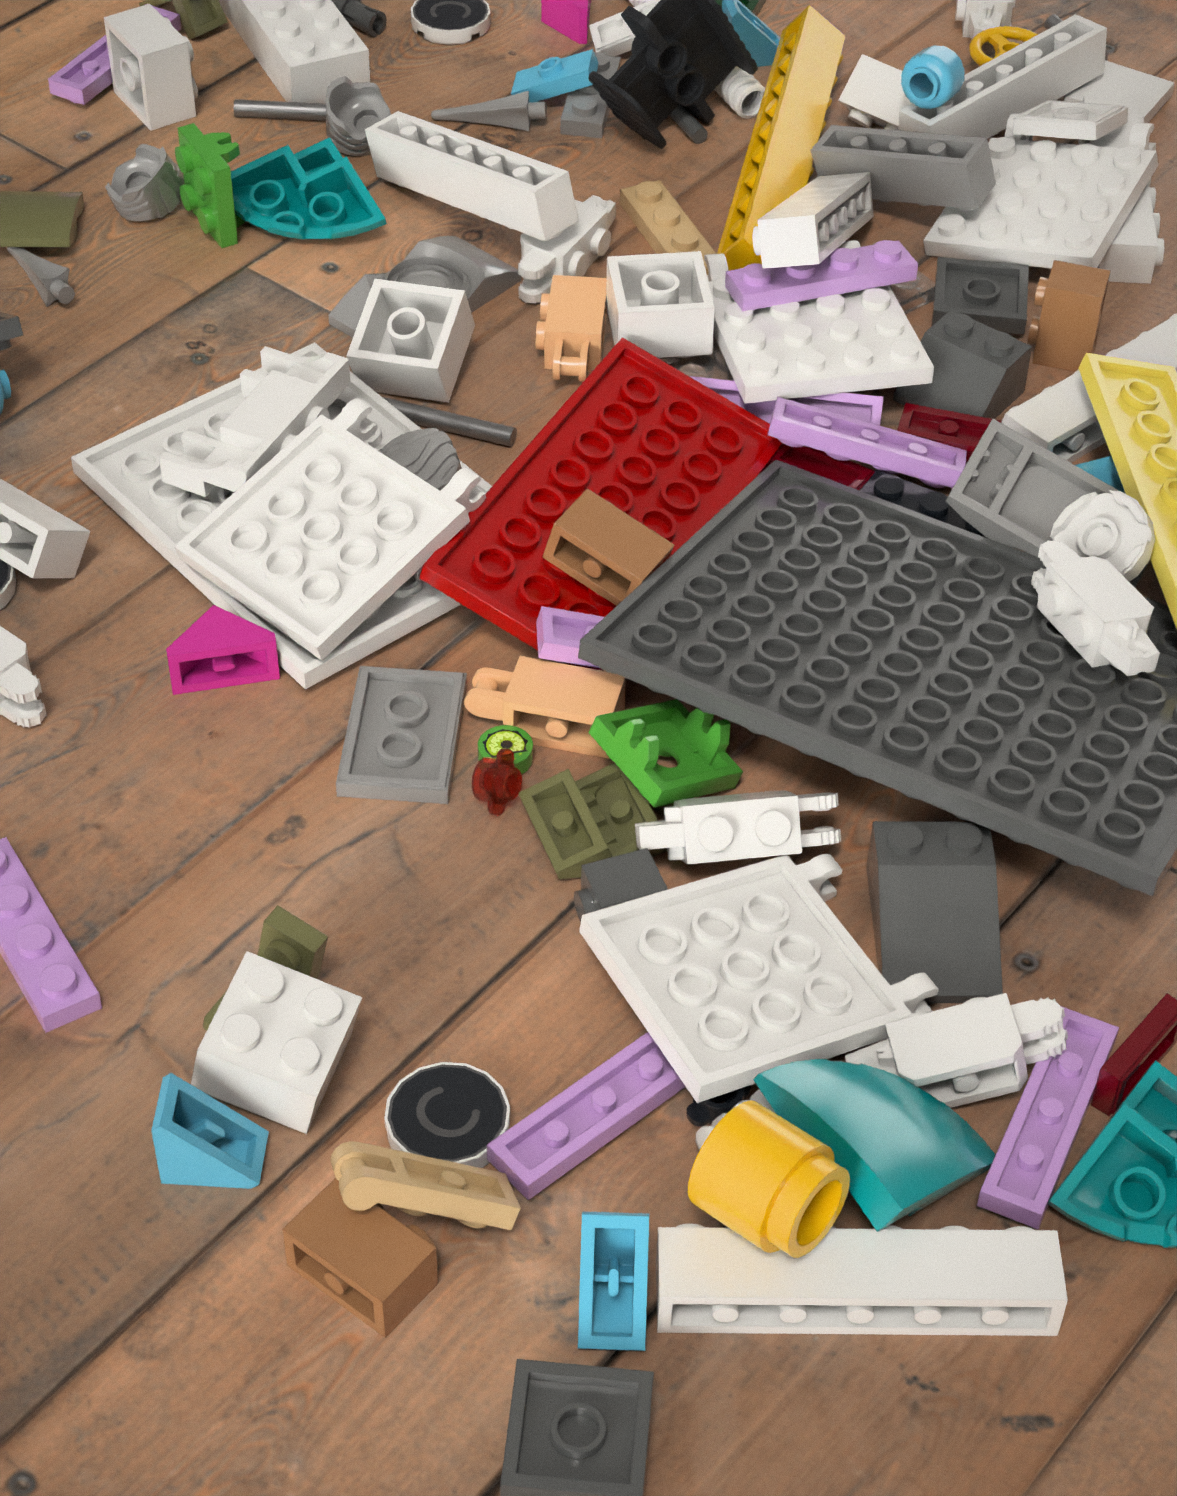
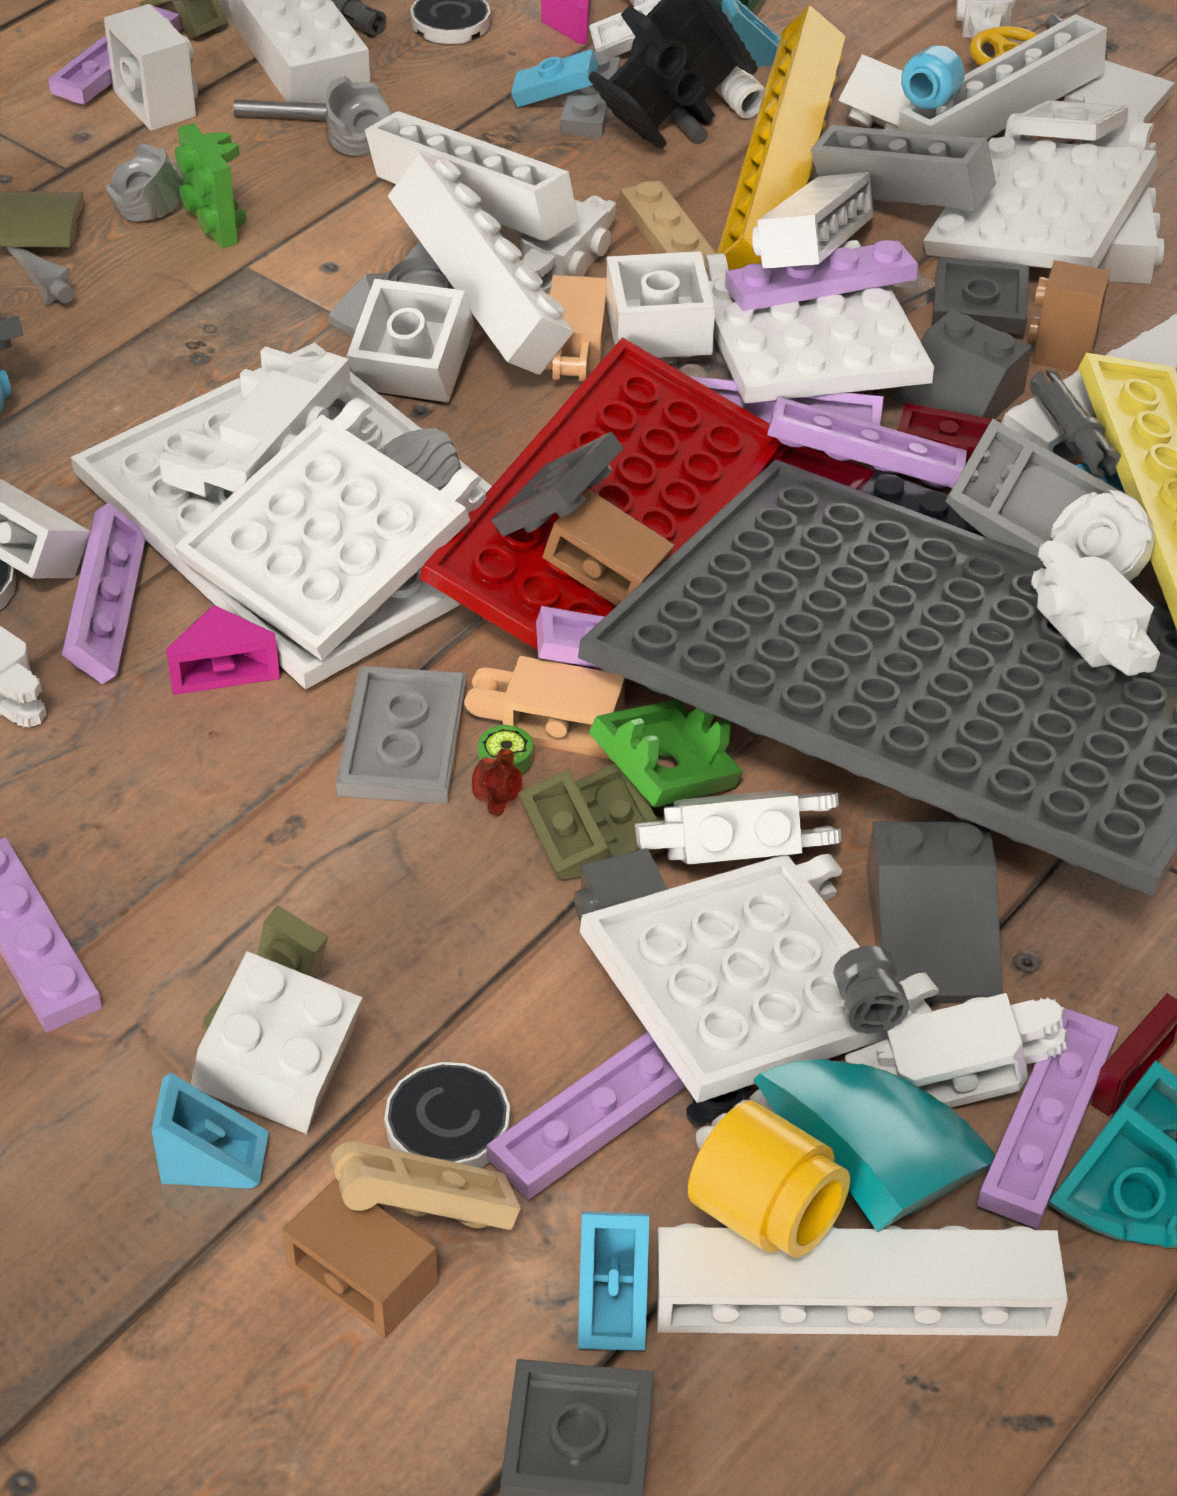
teal brick [231,137,387,239] -> none
flat silver bar [381,396,517,447] -> none
light grey piece [431,91,547,131] -> none
none -> lavender plate [62,502,146,685]
none -> white brick [388,153,574,375]
none -> dark grey plate [491,432,624,537]
none -> dark grey wheel [833,946,910,1034]
none -> dark grey pin [1030,368,1121,479]

